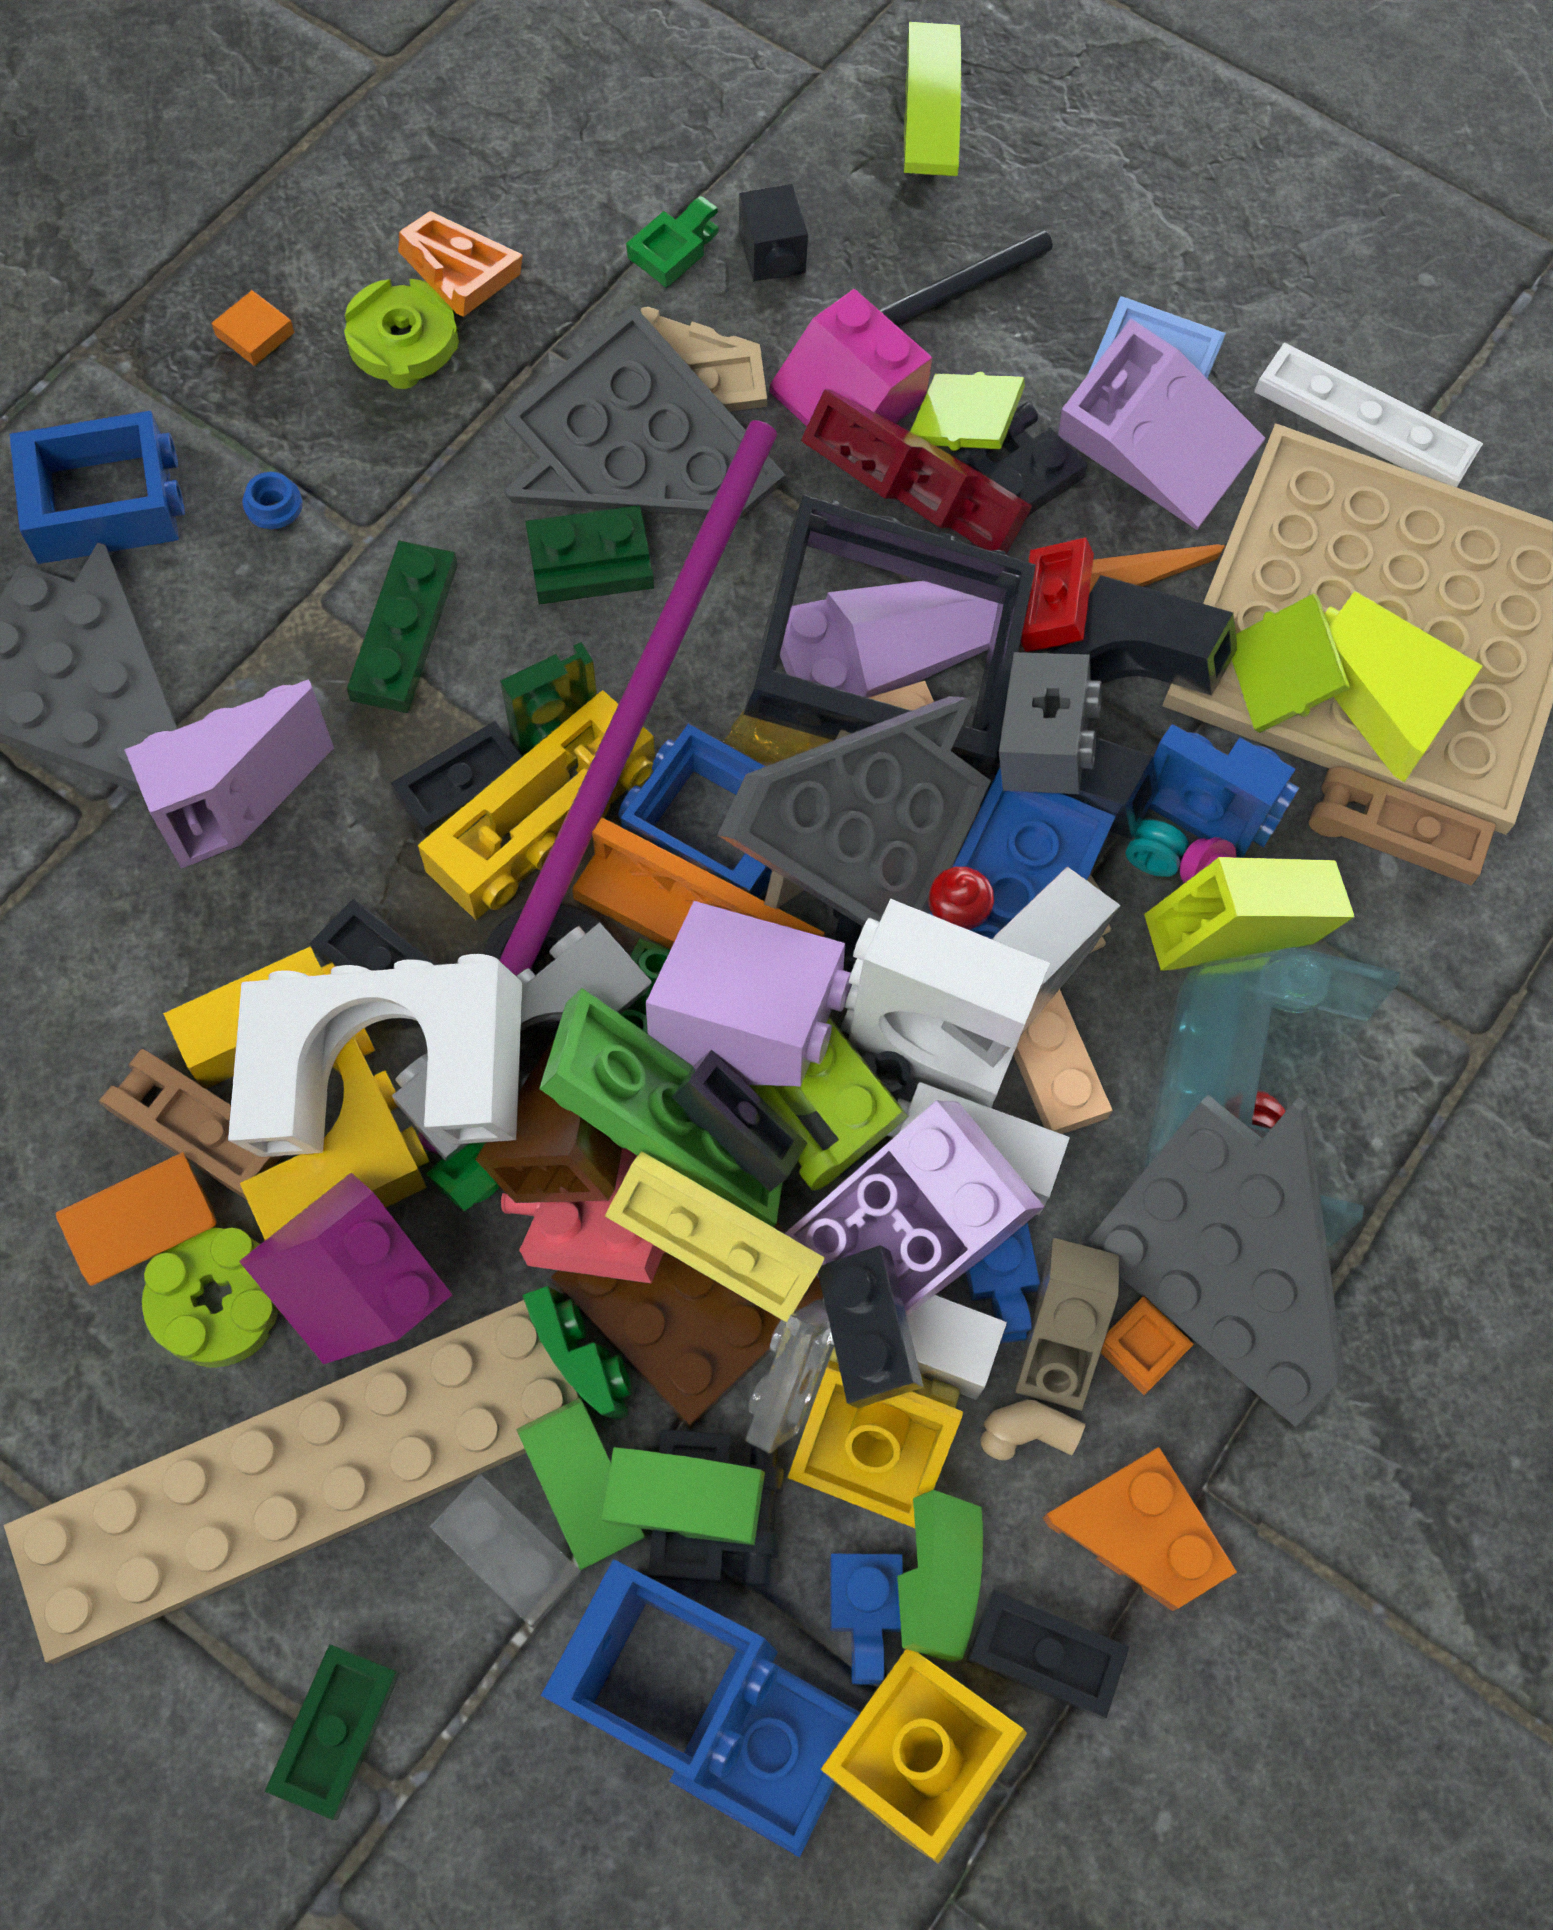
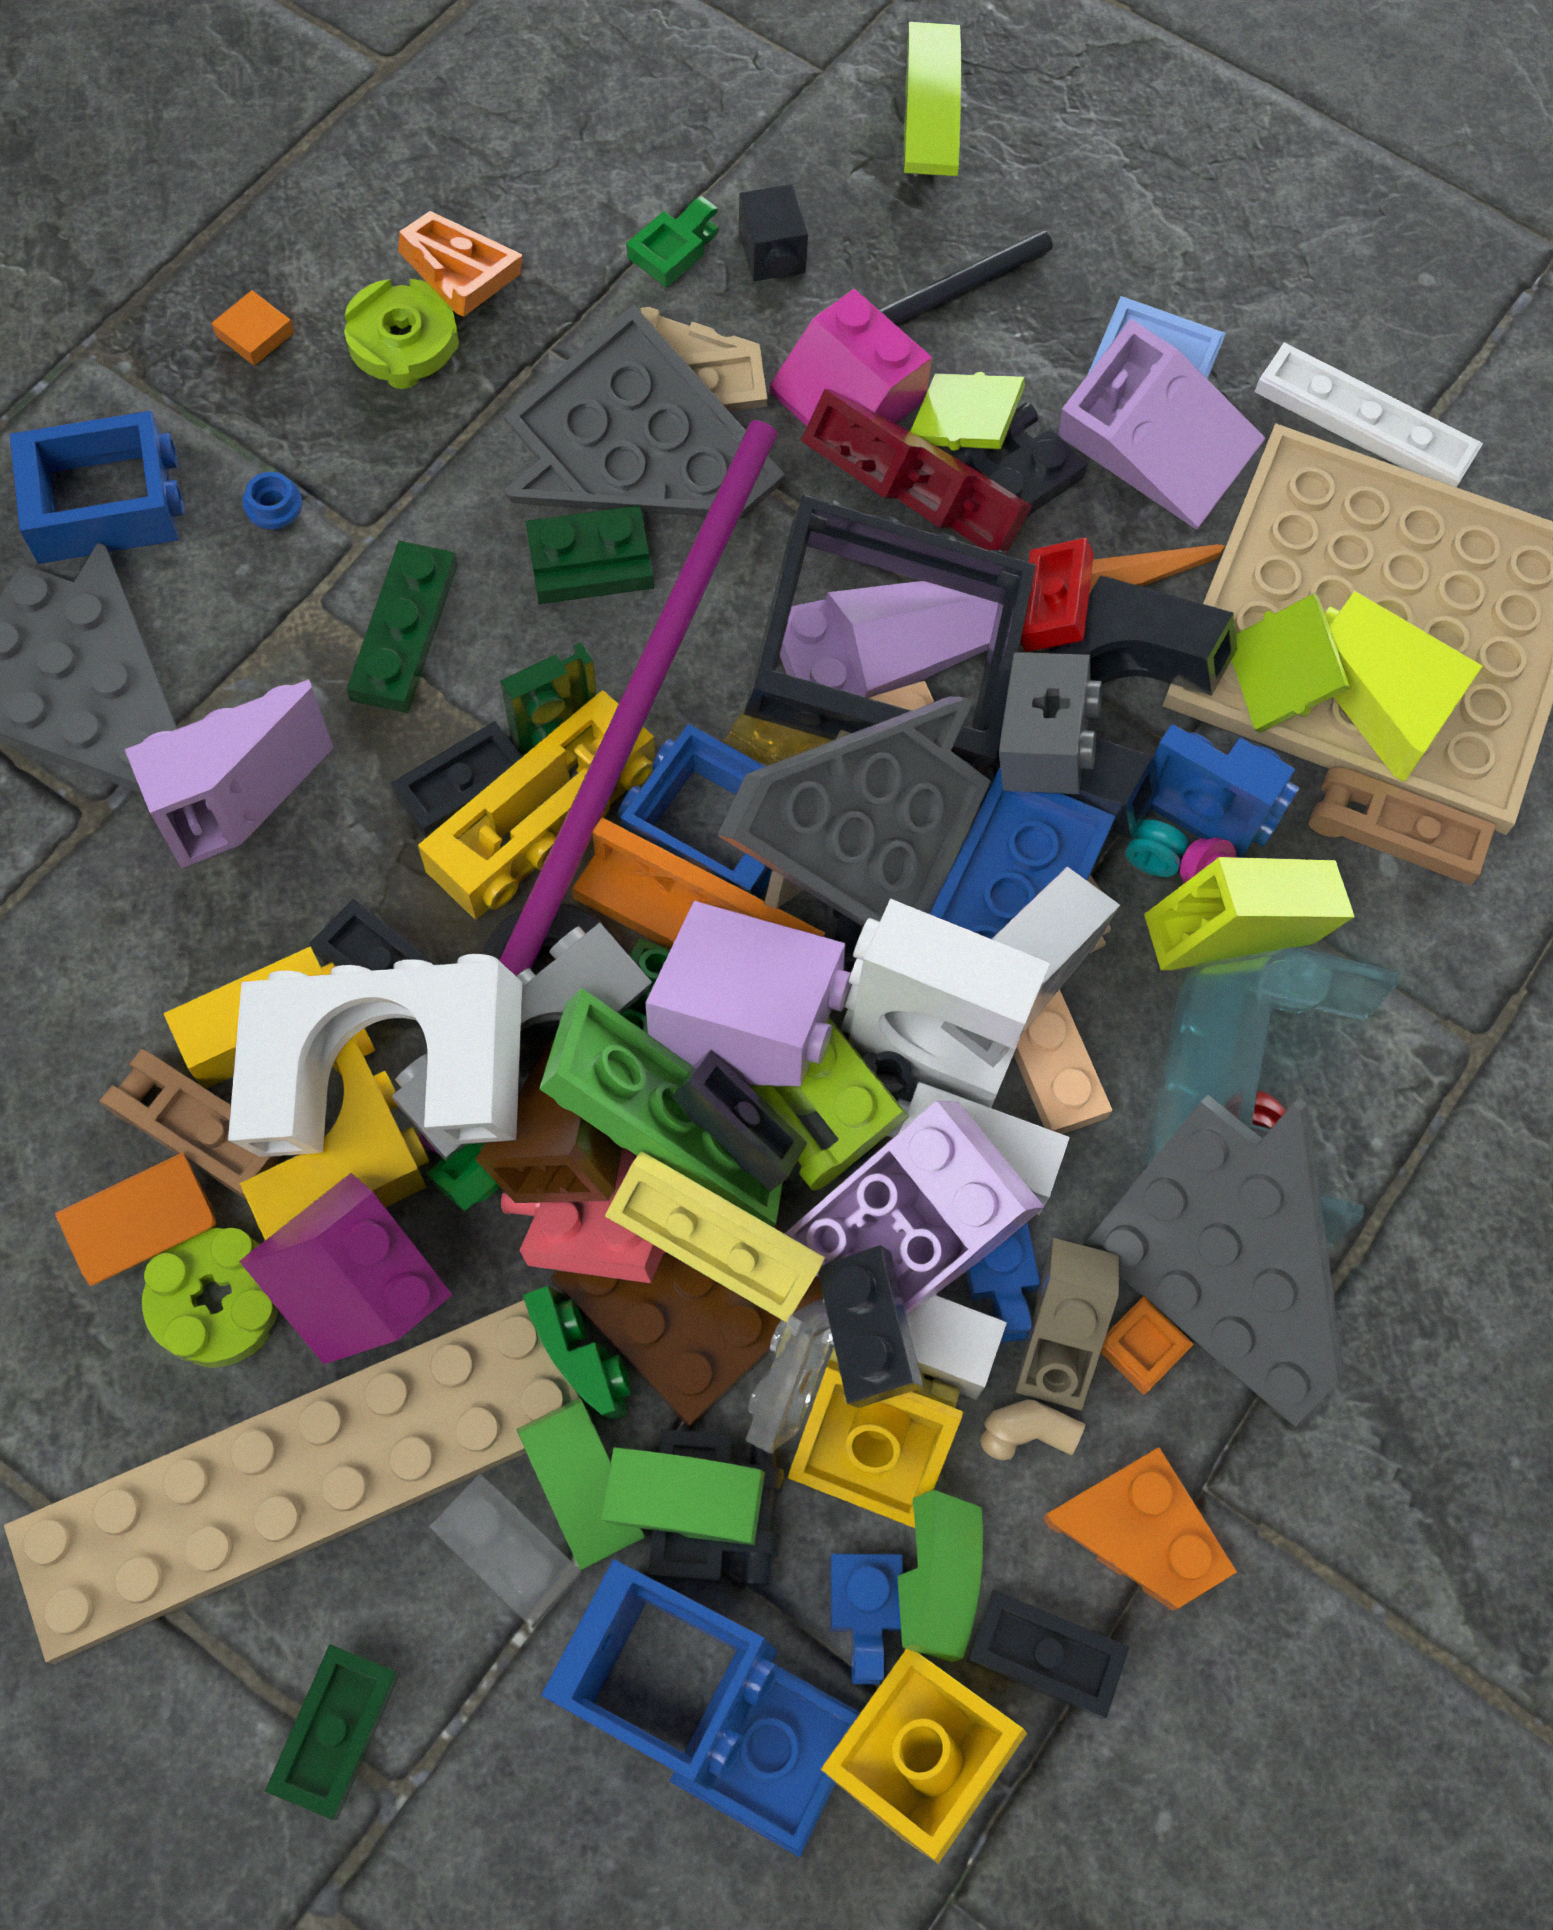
red plate [928,867,994,930] -> none

